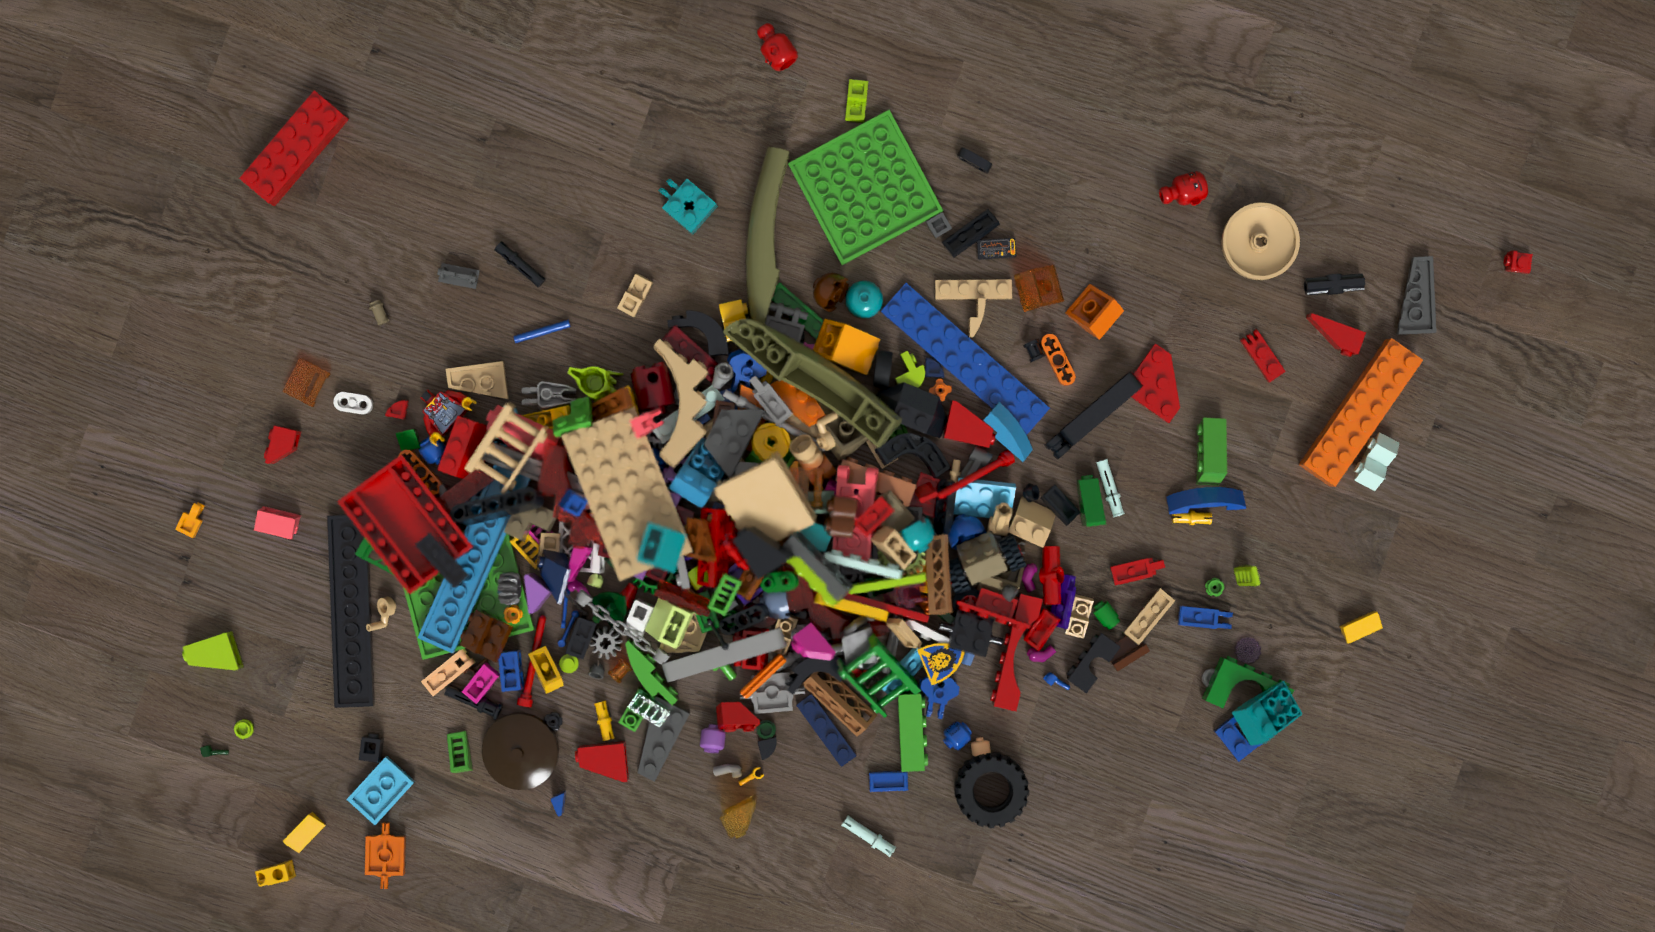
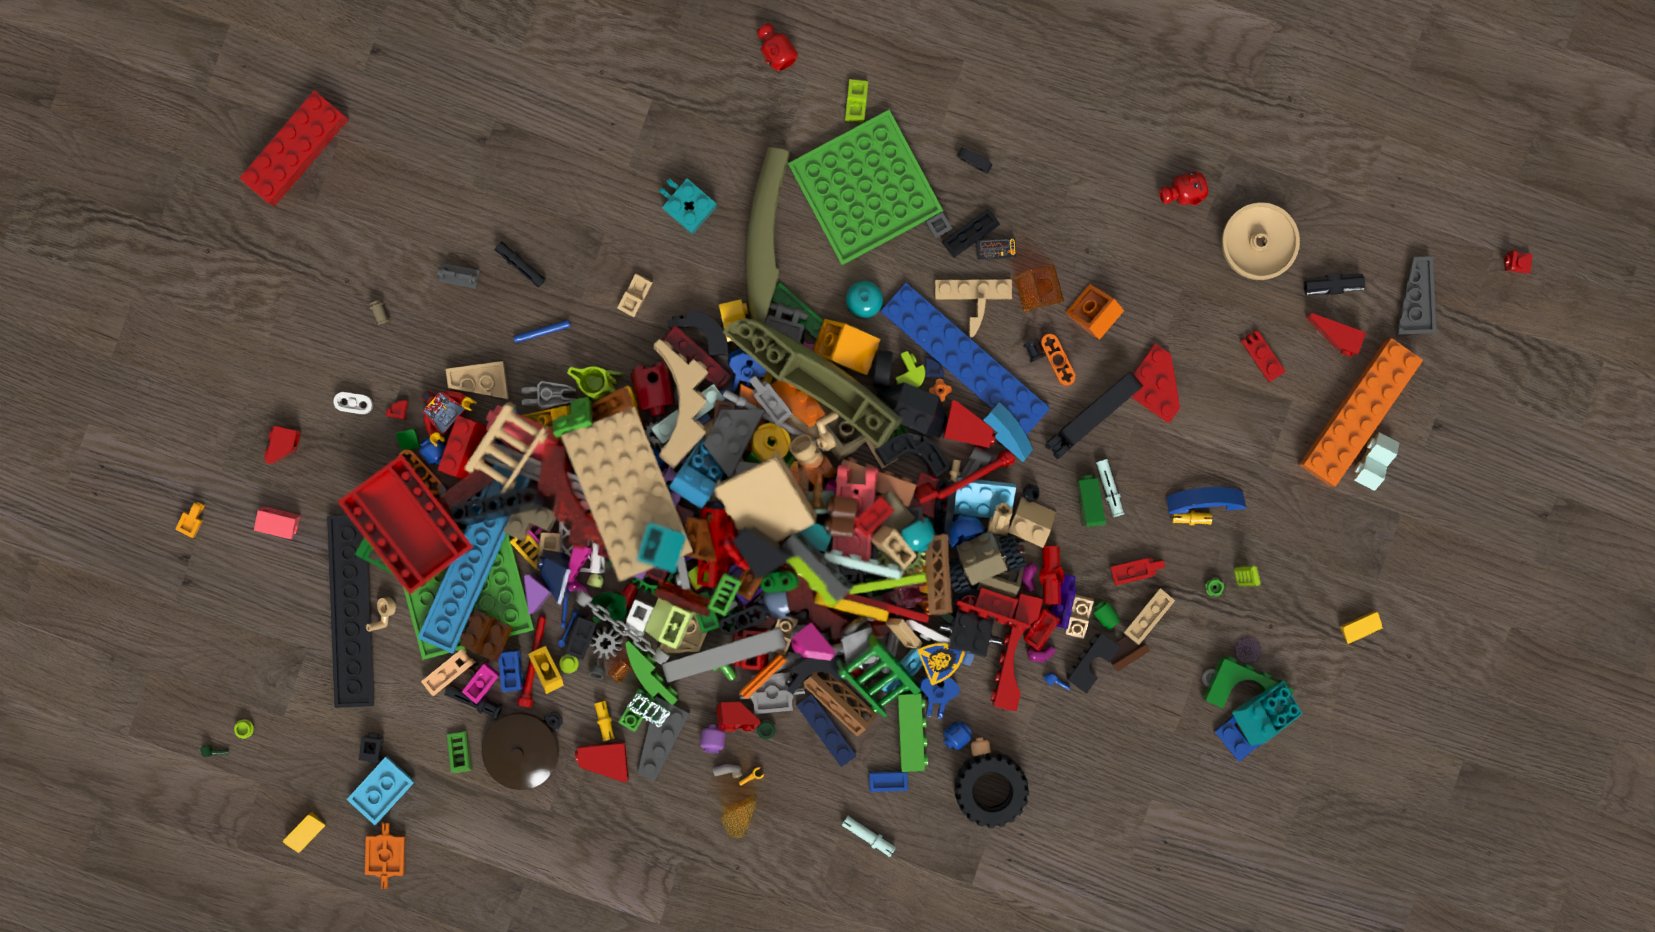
lime slope [182,631,244,670] -> none
yellow leg [255,860,296,886] -> none
clear orange plate [282,358,331,407] -> none
black tile [415,532,469,589] -> none
flat silver gear [497,572,522,605] -> none
light orange plate [504,605,523,624] -> none
blue slope [551,790,566,816] -> none
blue slope [559,488,588,517] -> none
coral hinge [630,408,664,439] -> none
black hinge [707,618,729,650] -> none
light grey cone [712,363,733,389] -> none
black tile [758,737,777,760] -> none
reddish brown cylinder [813,273,849,312] -> none
dark grey hinge [1002,585,1019,602] -> none
black tile [1041,484,1081,526] -> none
blue hinge [1177,605,1233,629] -> none
bright green wedge [1196,418,1227,486] -> none

